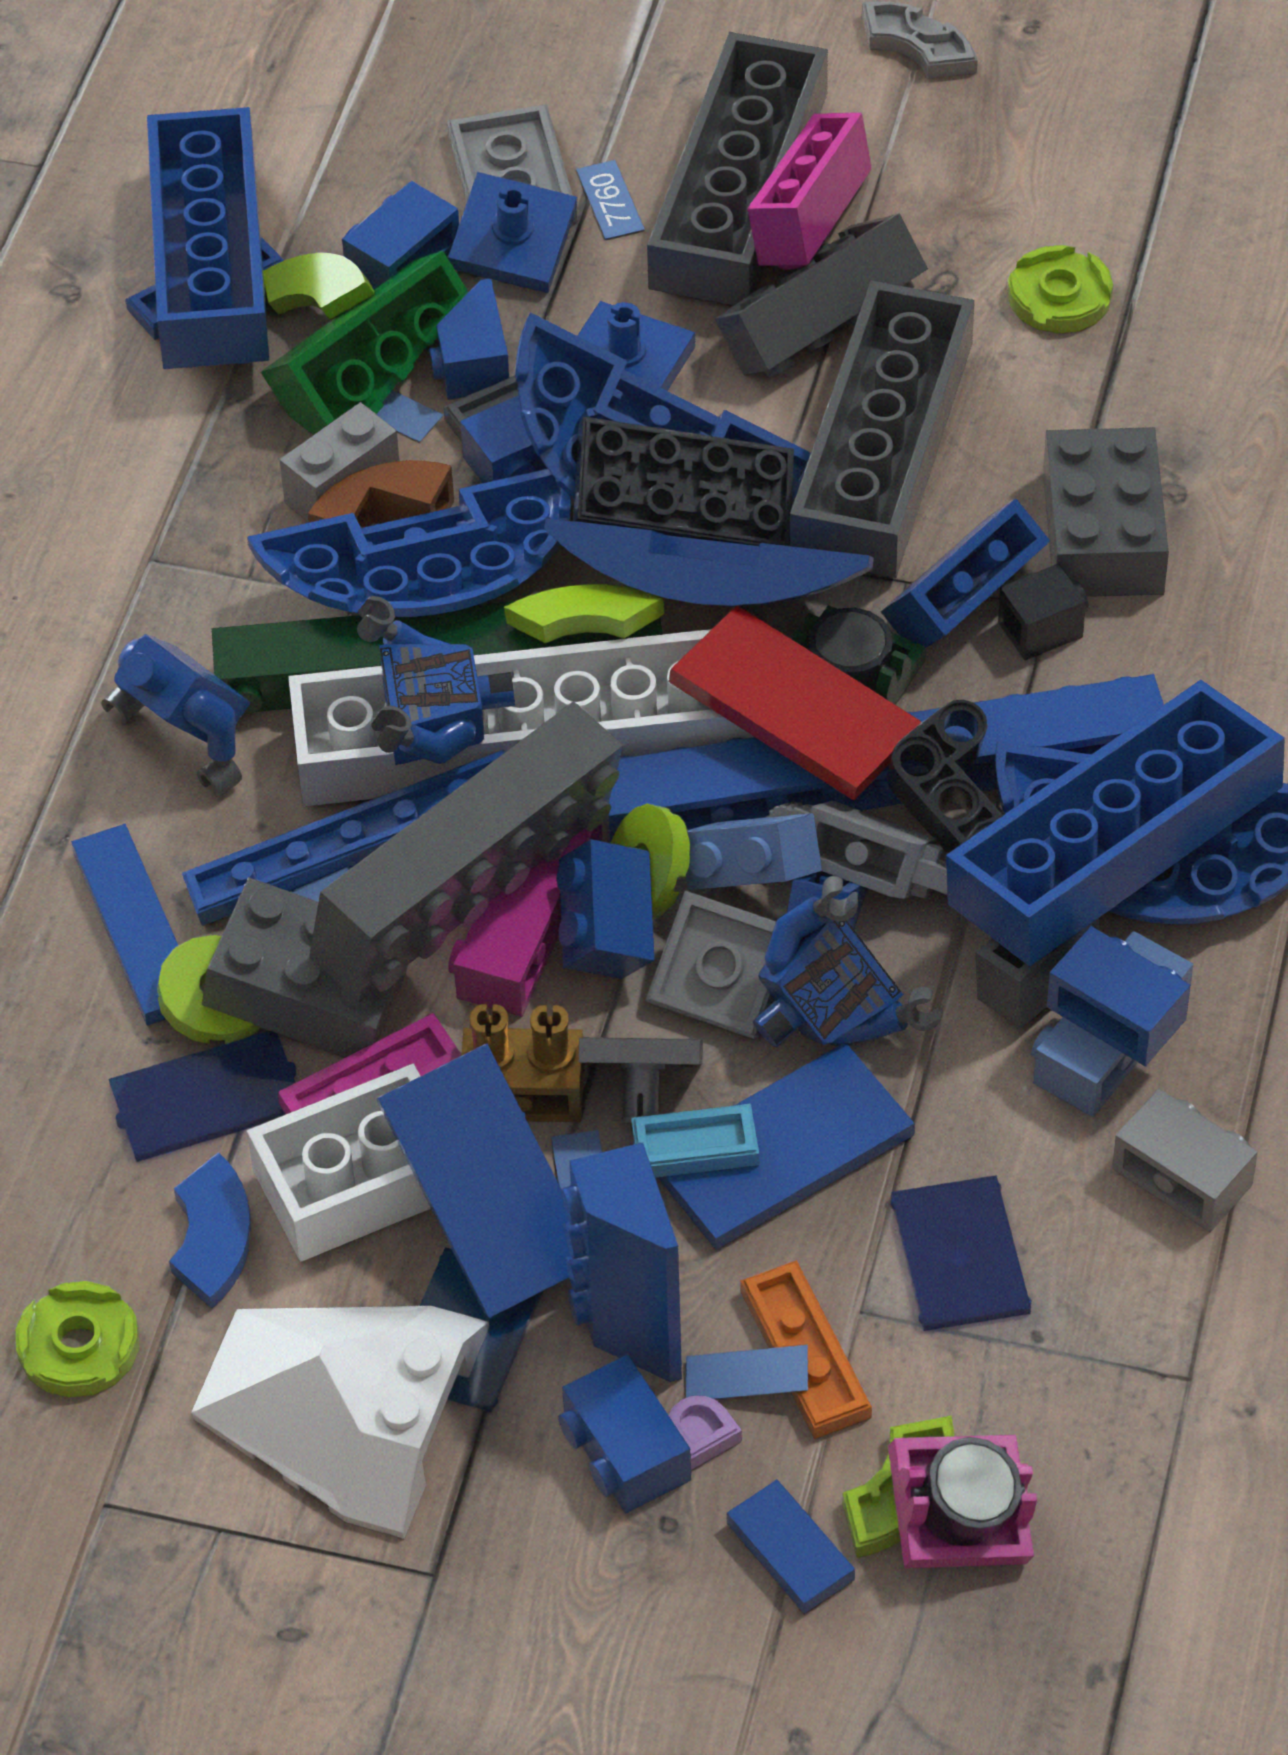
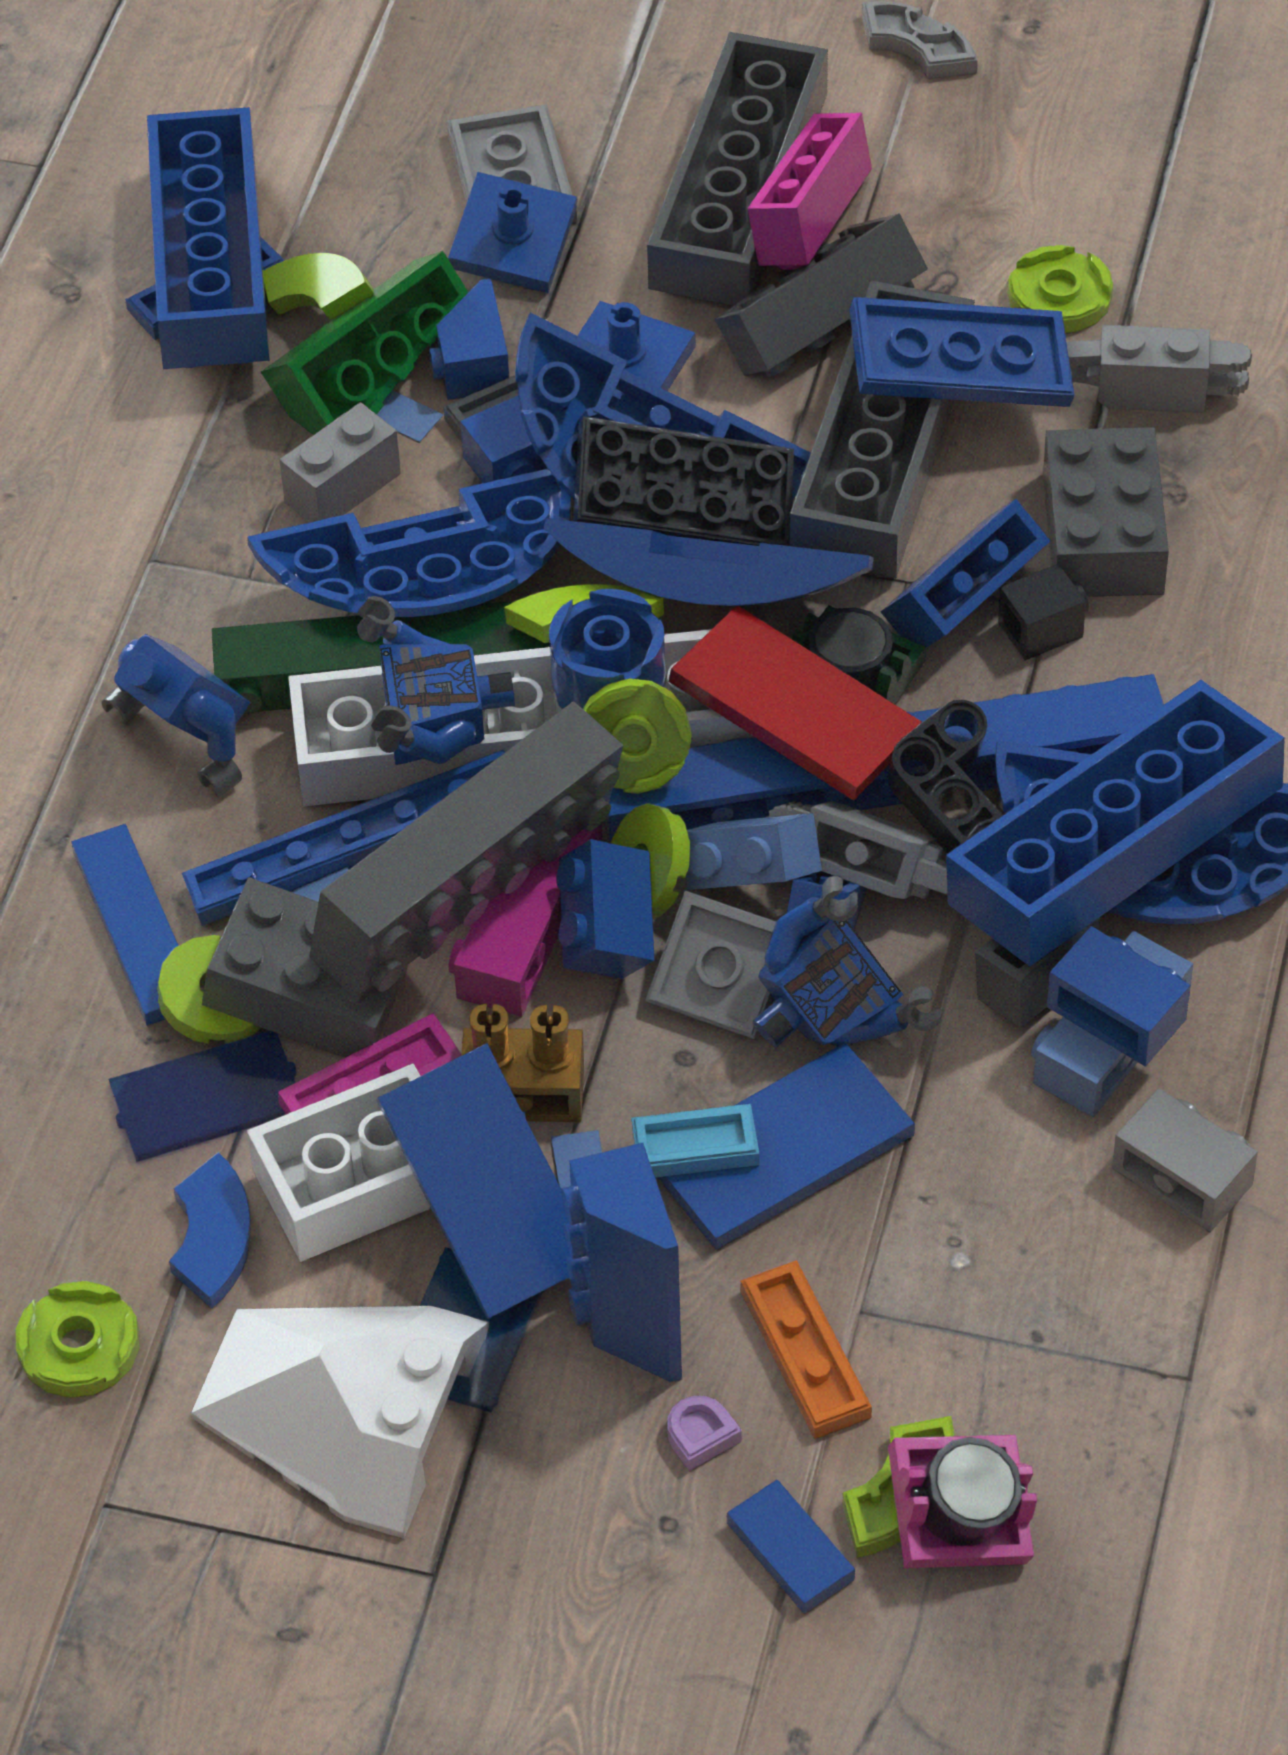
dark orange brick [308,460,454,528] -> none
blue brick [342,180,459,290] -> none
blue brick [558,1354,691,1514] -> none
medium blue sticker [576,160,645,239] -> none
flat silver tile [579,1037,703,1123] -> none
medium blue sticker [686,1345,808,1399] -> none
clear blue piece [890,1175,1032,1331] -> none
none -> blue brick [549,589,666,709]
none -> lime tile [583,678,692,794]
none -> blue tile [849,297,1075,407]
none -> light grey hinge [1067,325,1252,413]

